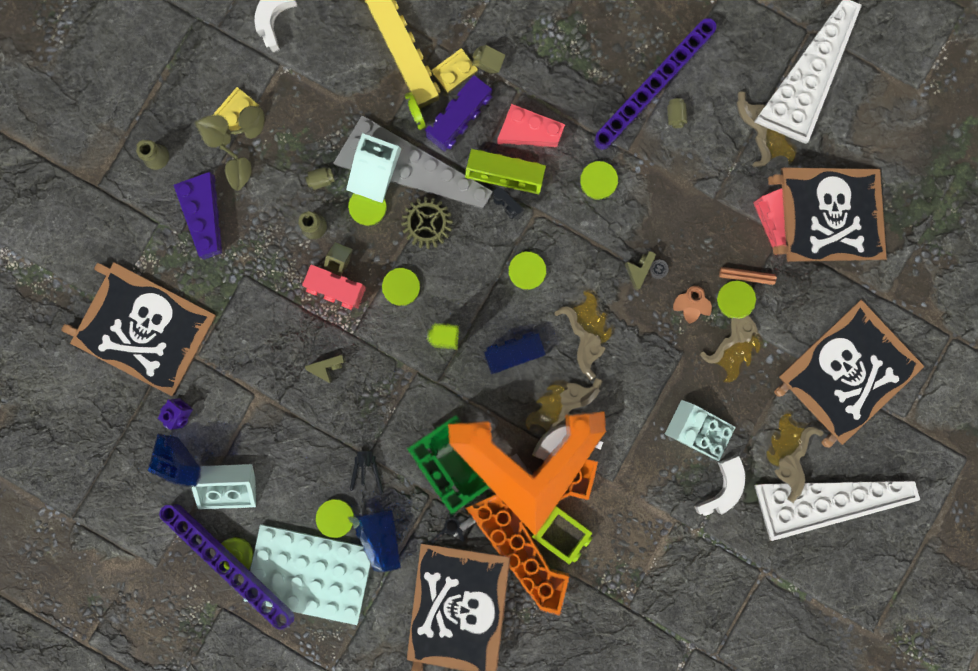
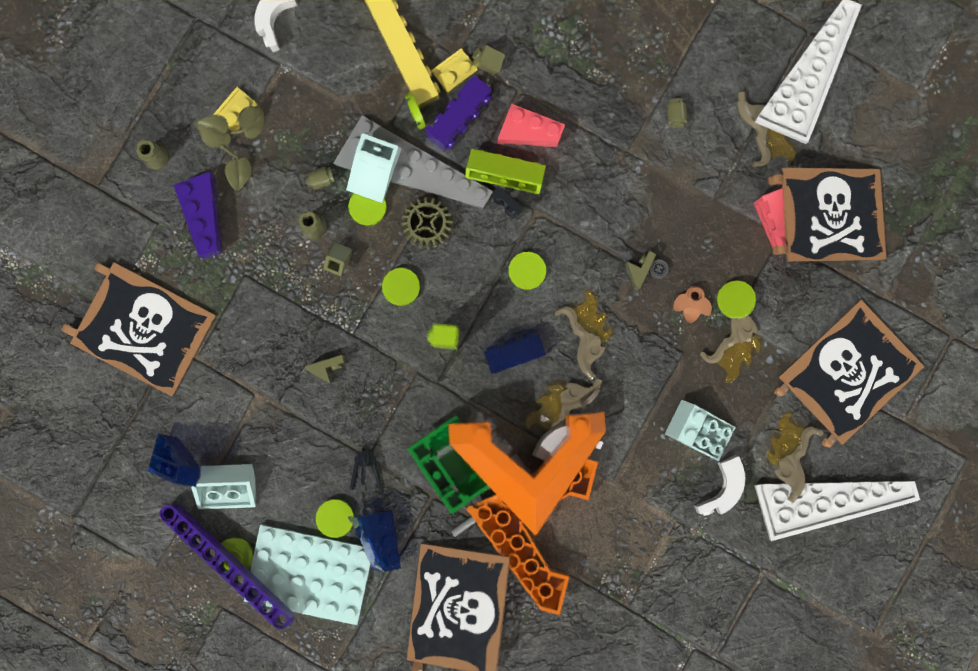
dark purple brick [157,398,193,430] -> none
coral wedge [302,265,366,310] -> none
black plant [431,514,465,543] -> none
lime window [531,506,593,565] -> none
lime tile [580,161,618,199] -> none
dark purple beam [594,18,716,150] -> none
nougat axle [719,267,776,285] -> none

